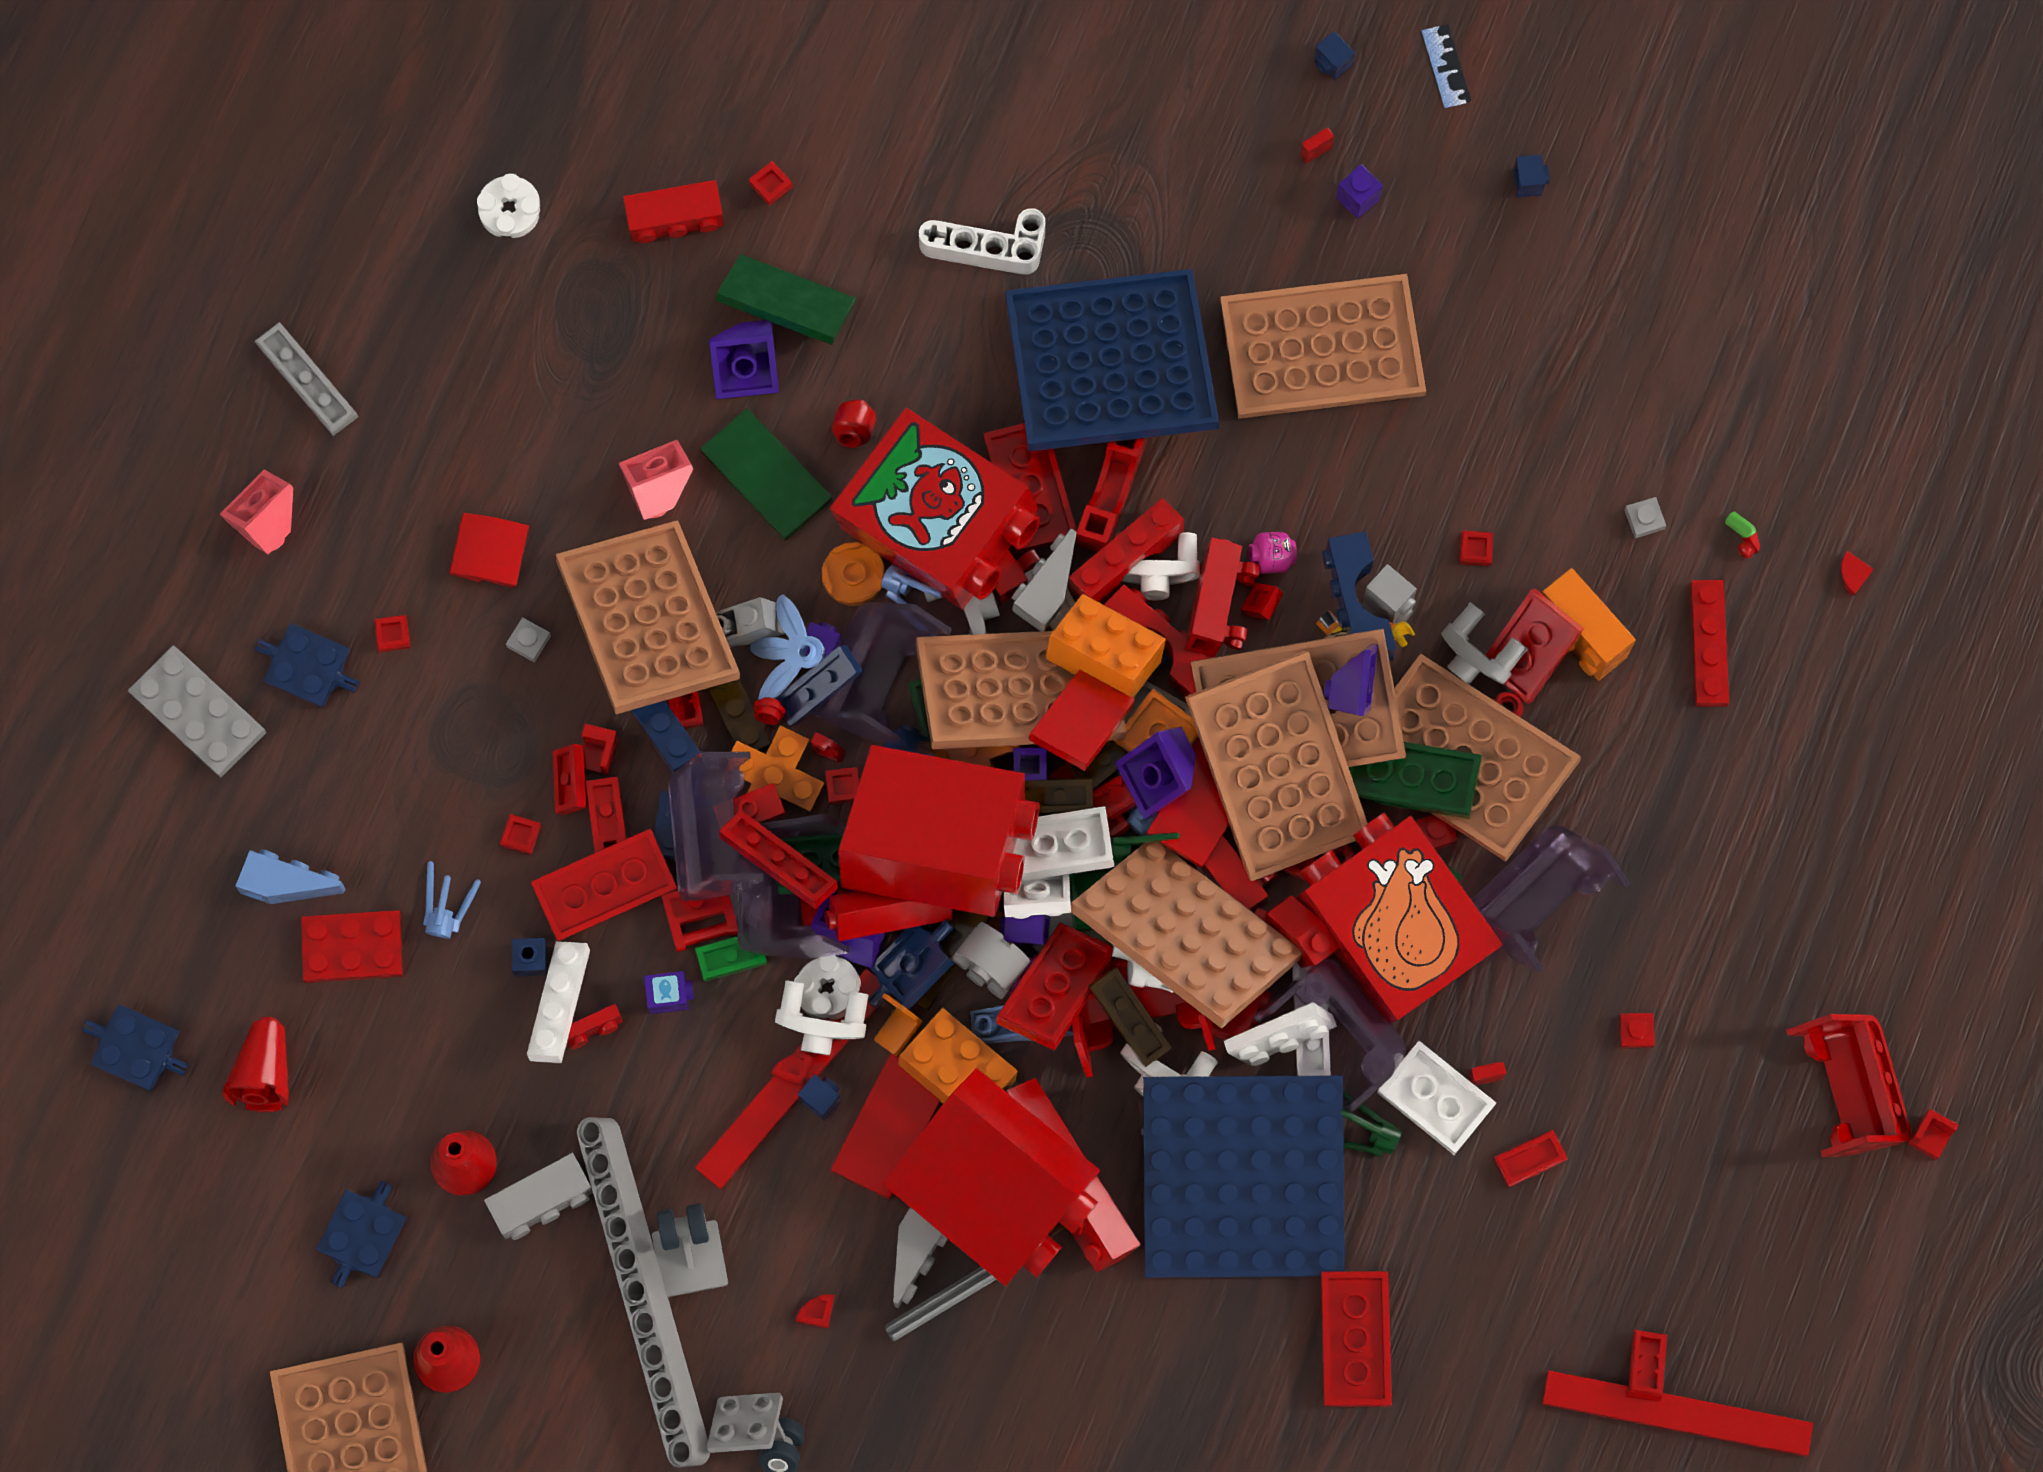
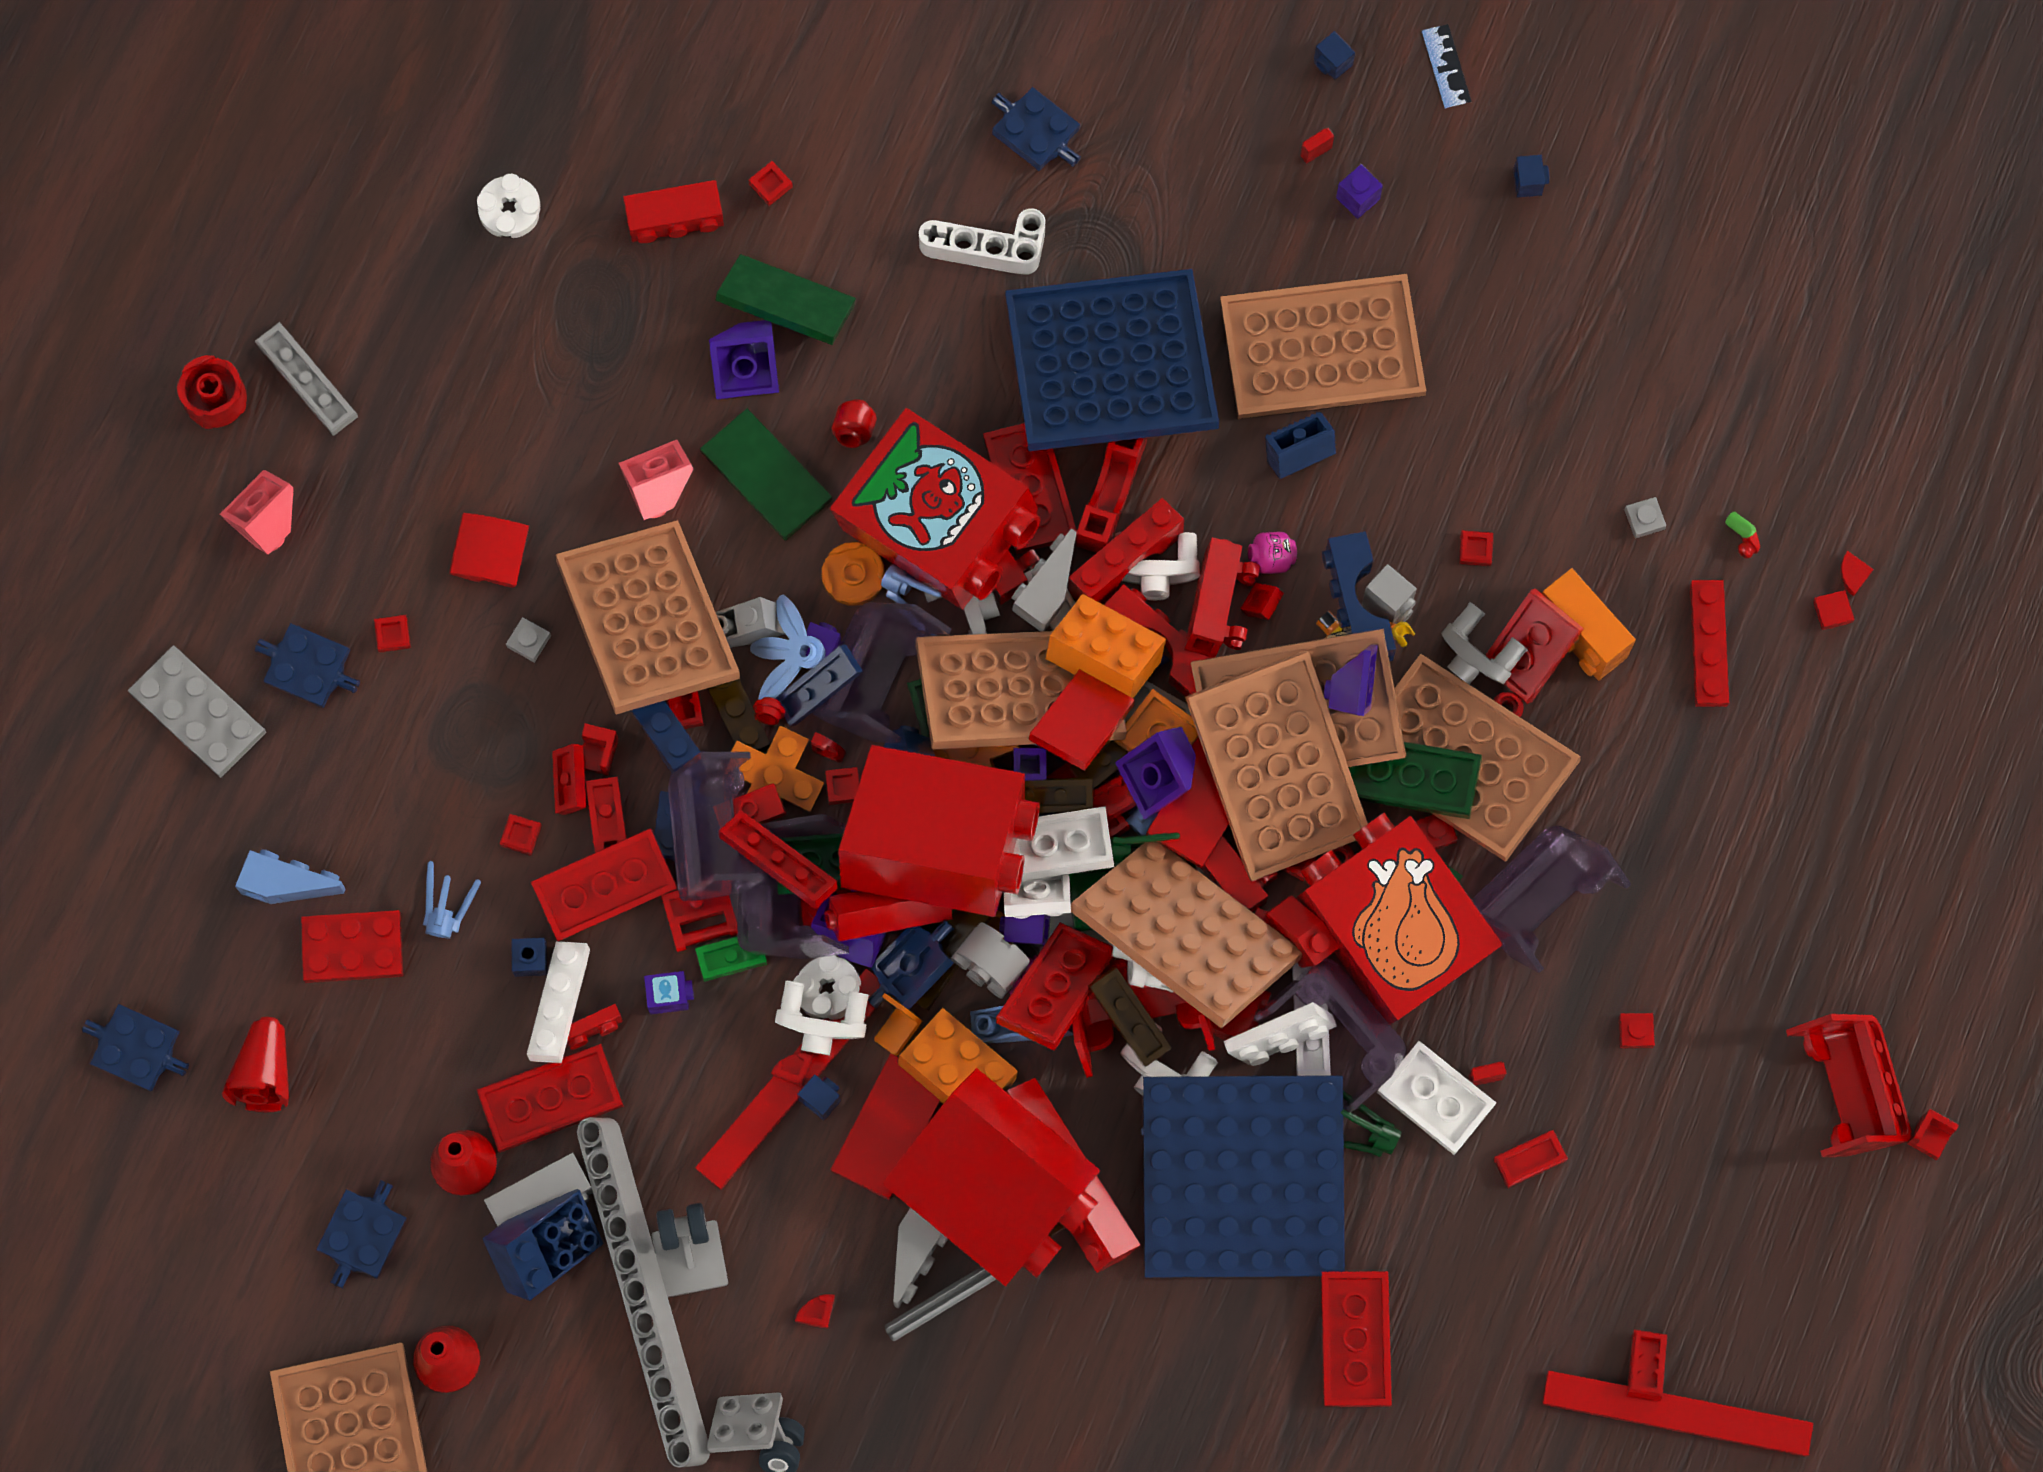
none -> red brick [177,355,247,429]
none -> red tile [477,1044,624,1153]
none -> dark blue slope [482,1189,604,1301]
none -> dark blue plate [991,87,1081,171]
none -> dark blue brick [1265,411,1336,479]
none -> red tile [1813,590,1855,630]

